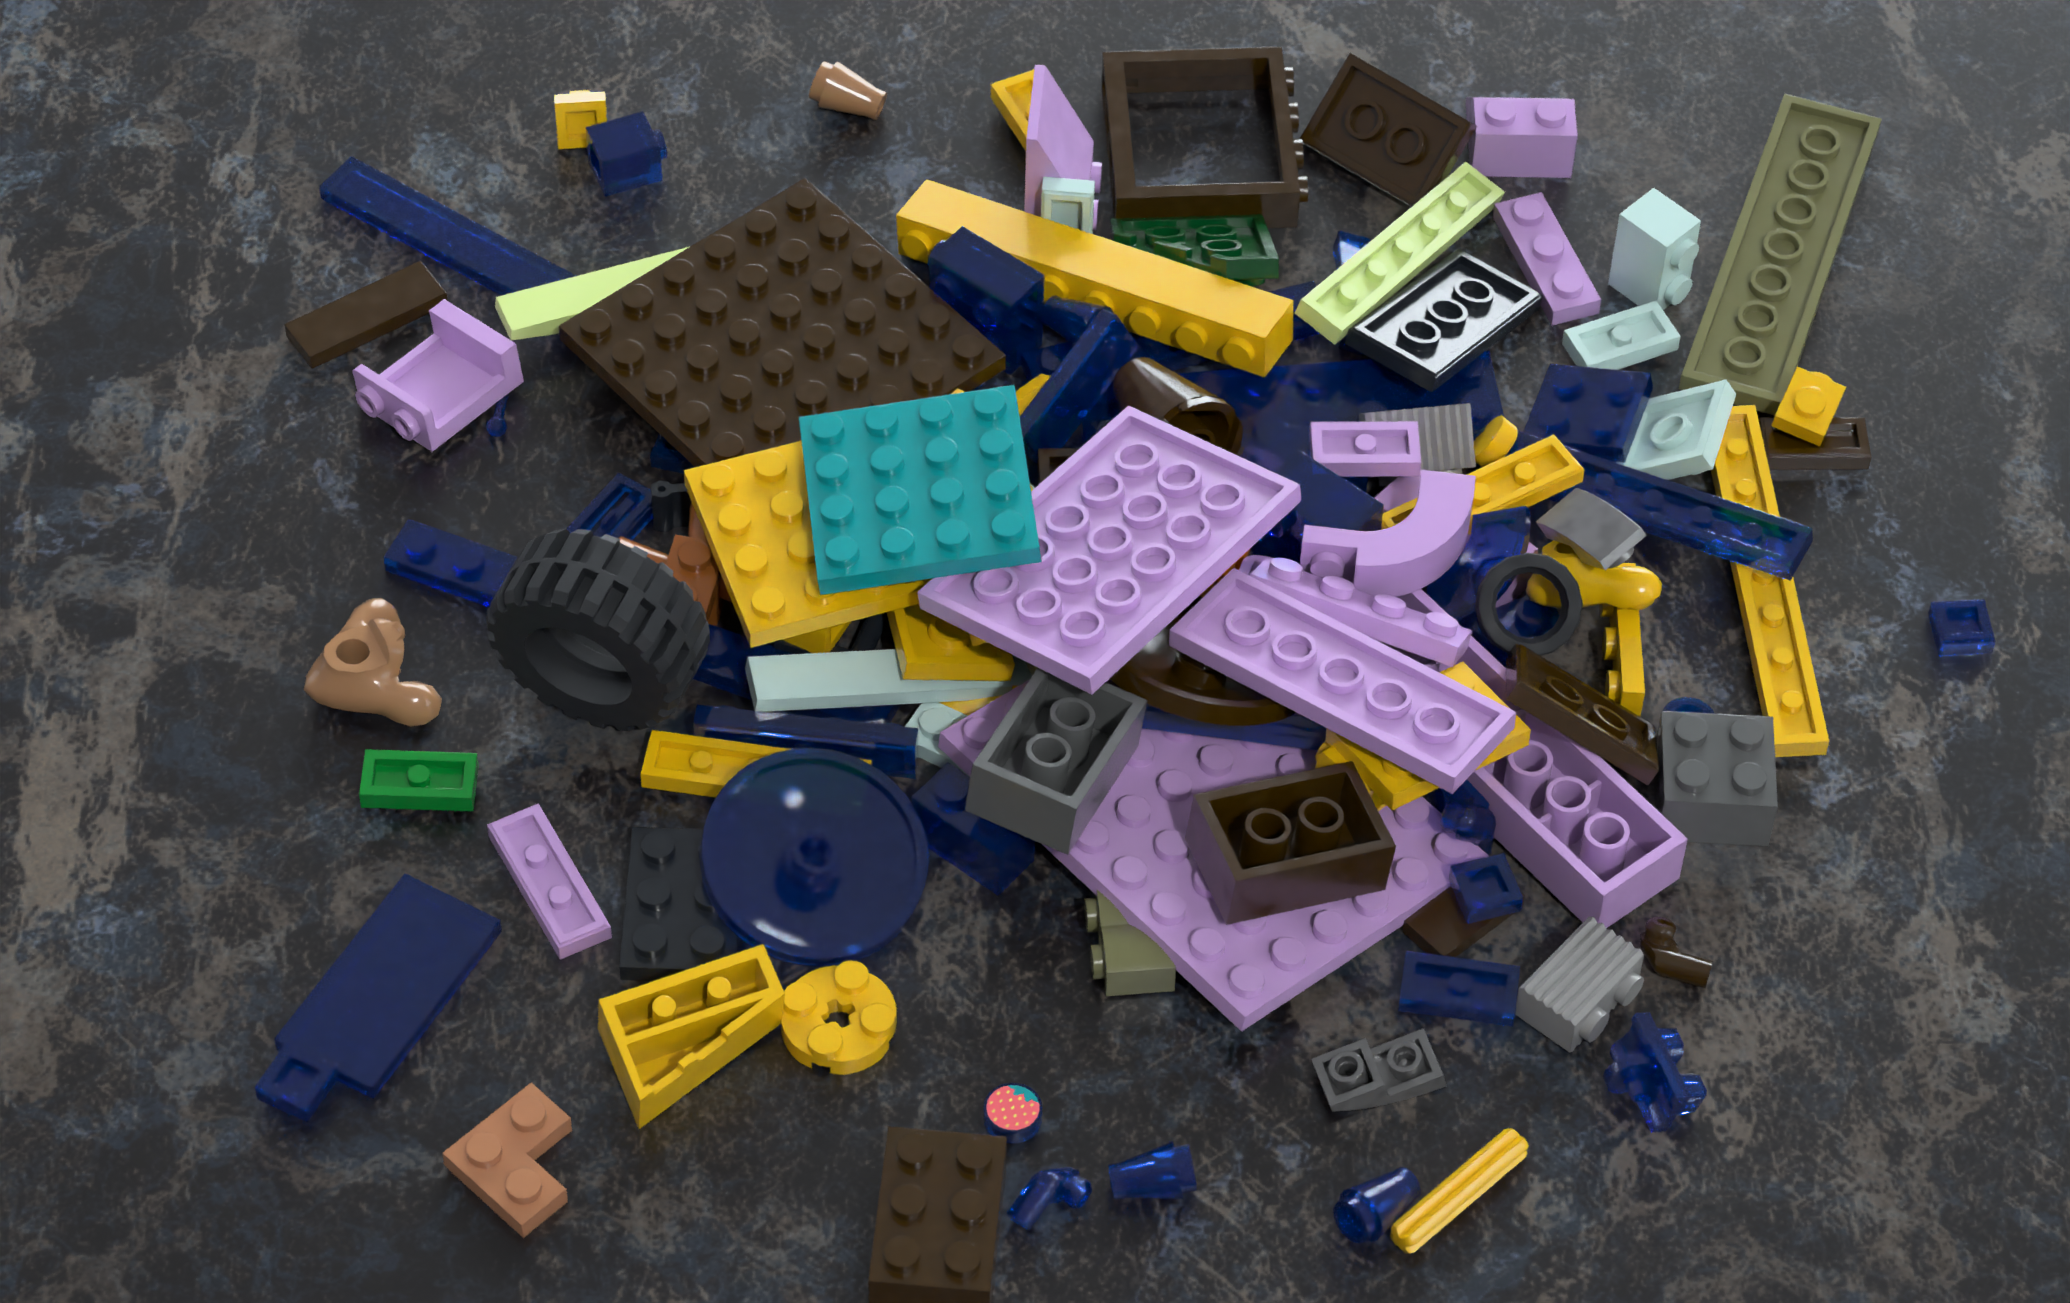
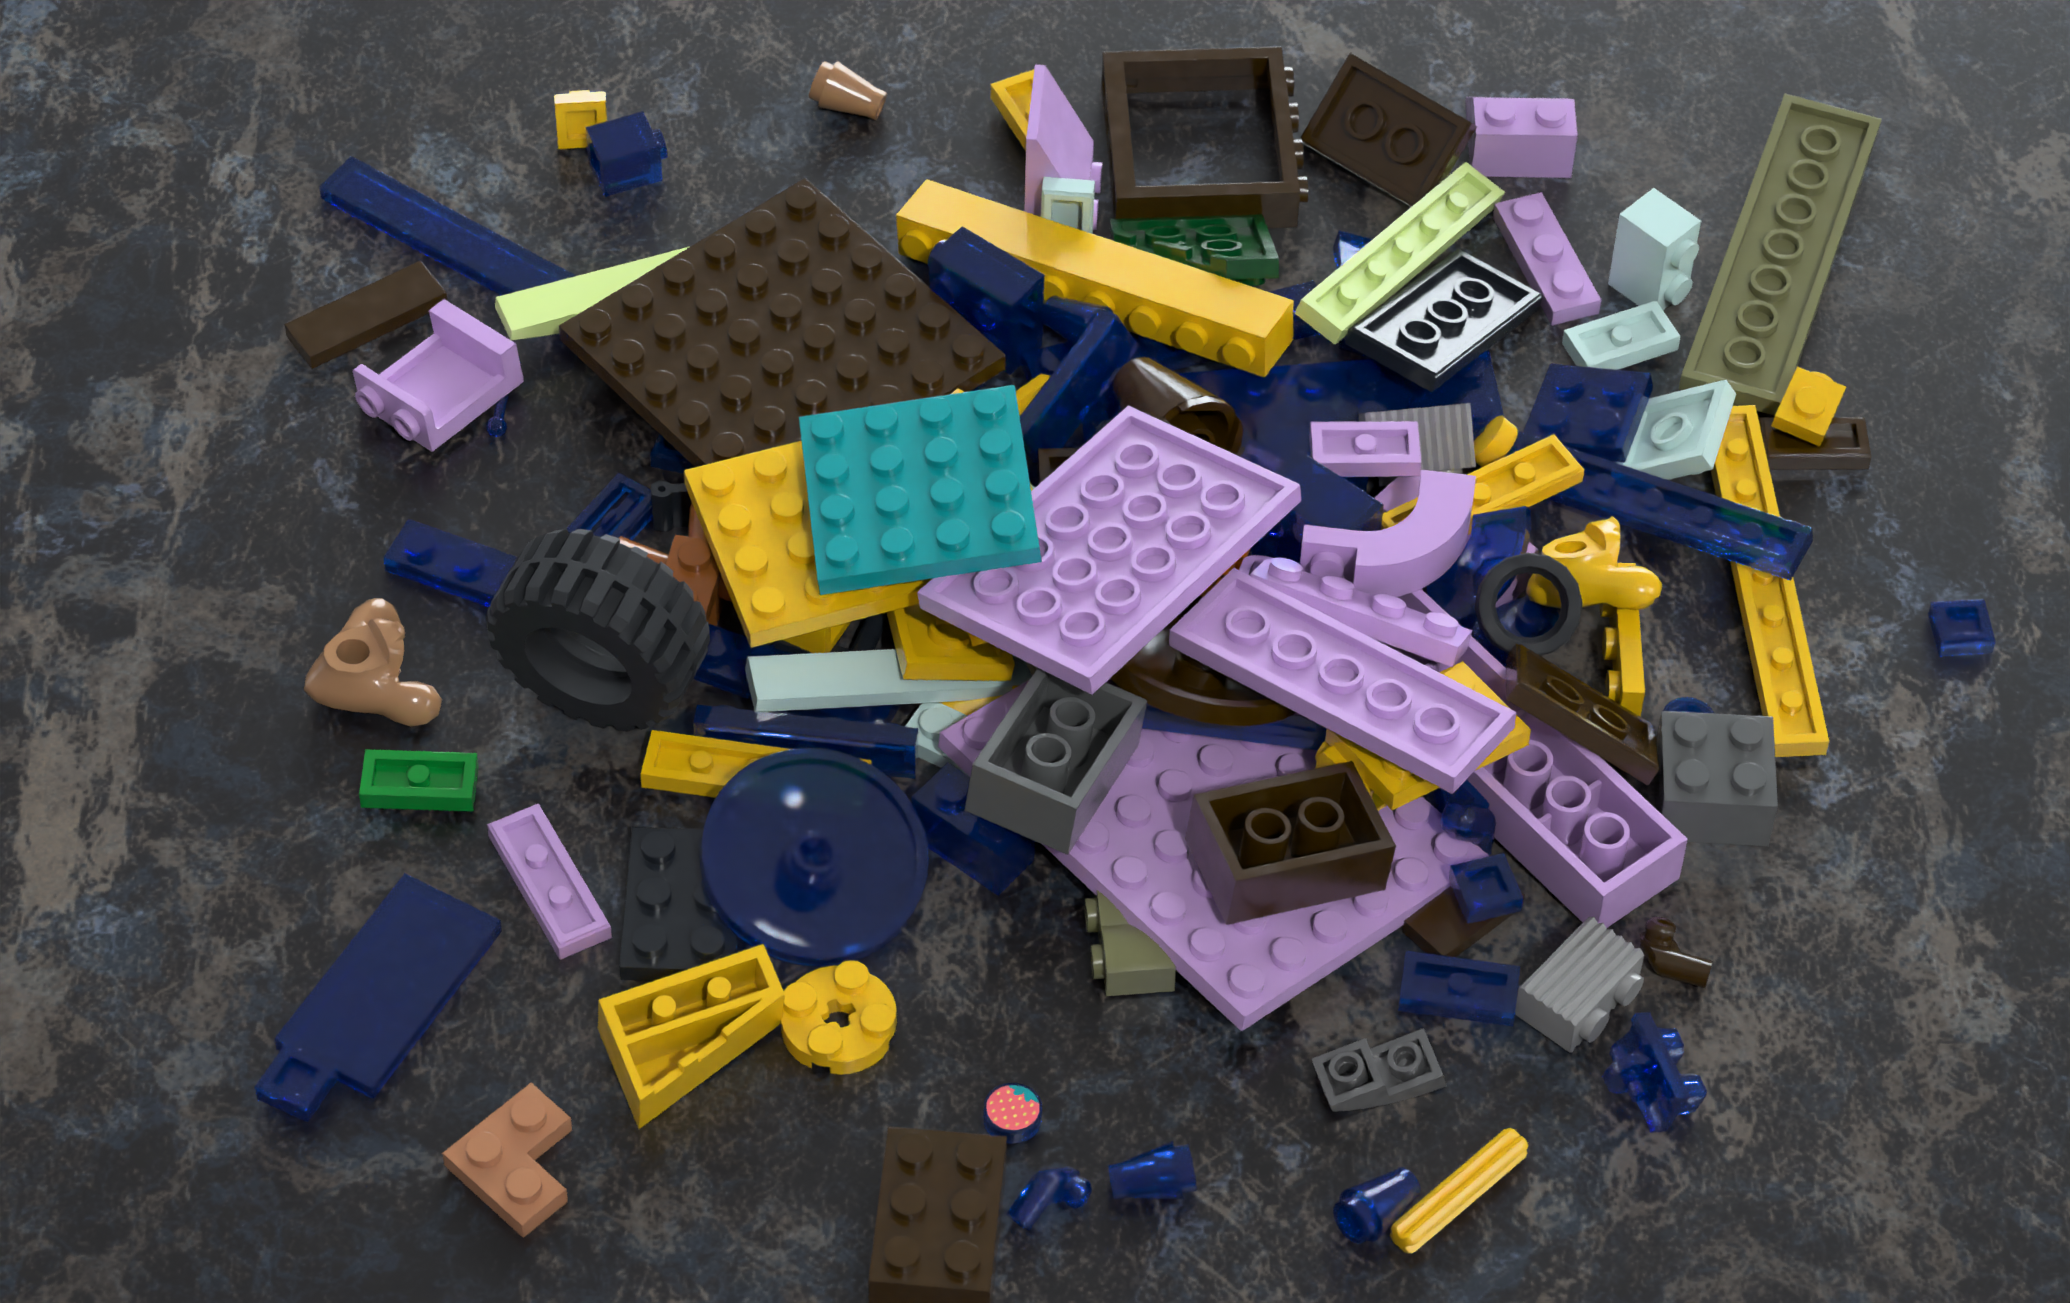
flat silver slope [1536,488,1647,570] -> none

